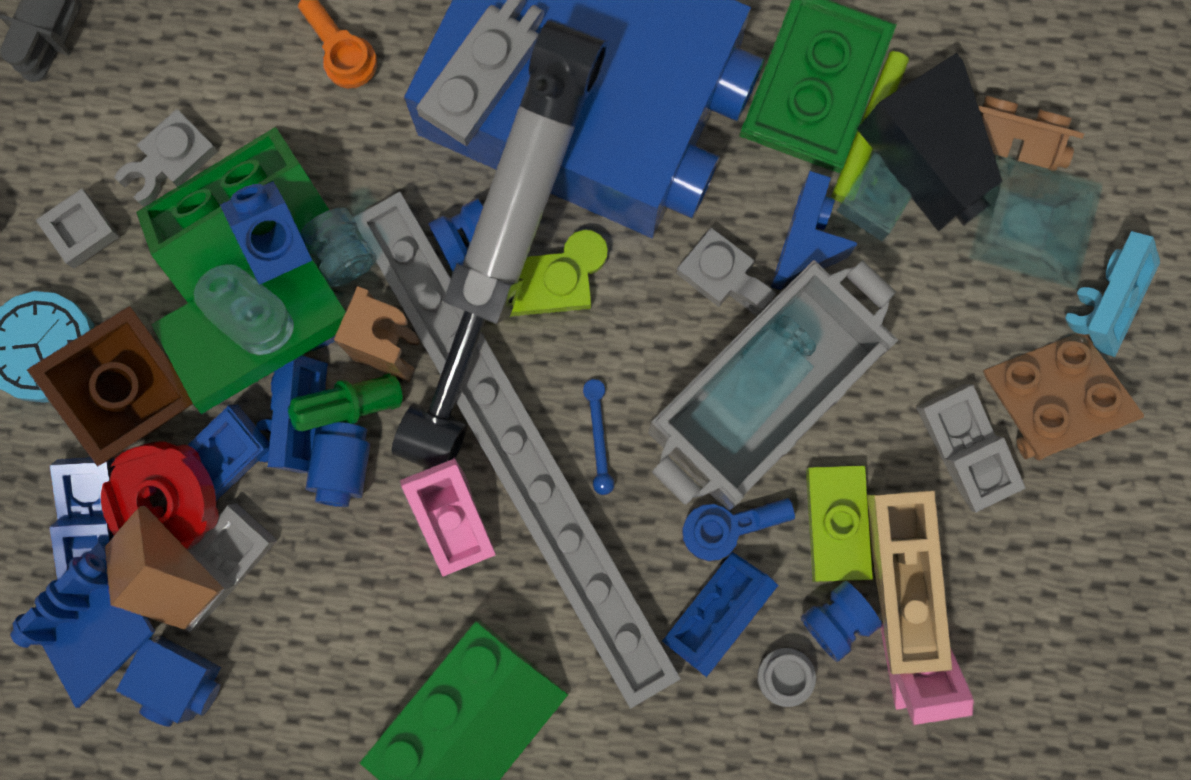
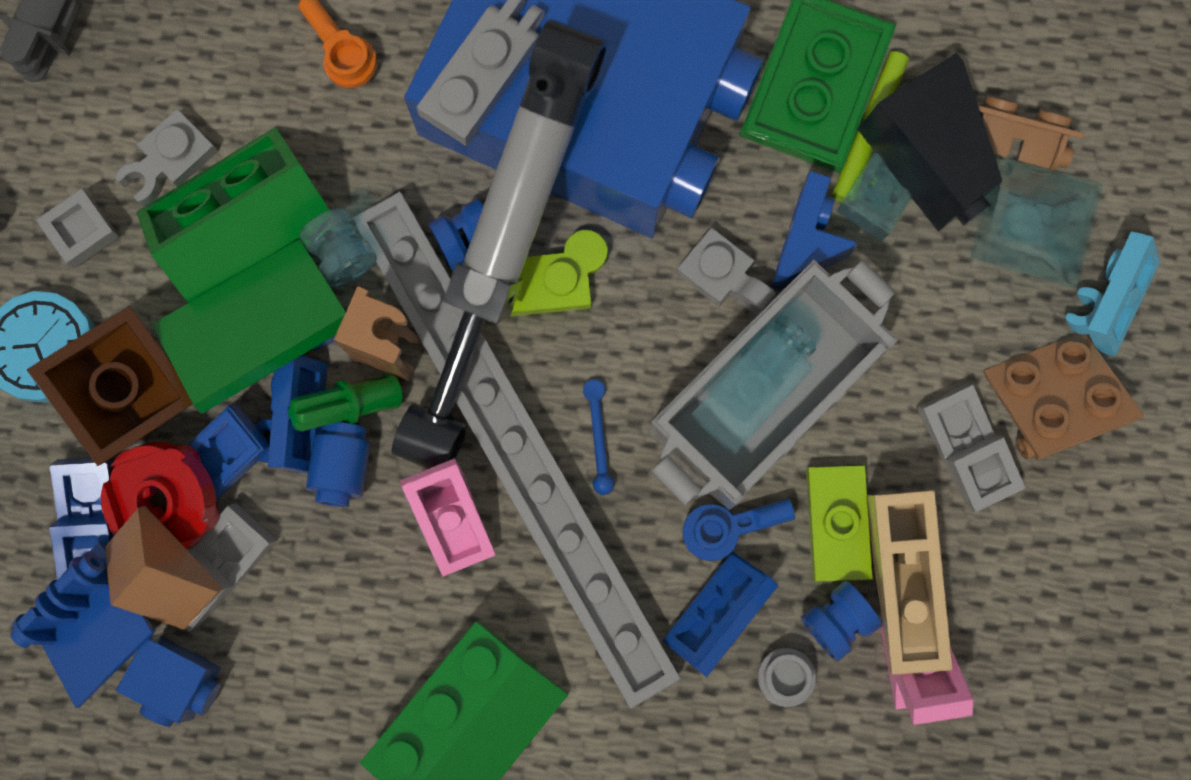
clear light blue plate [194,265,294,355] -> none
blue brick [220,181,312,285] -> none

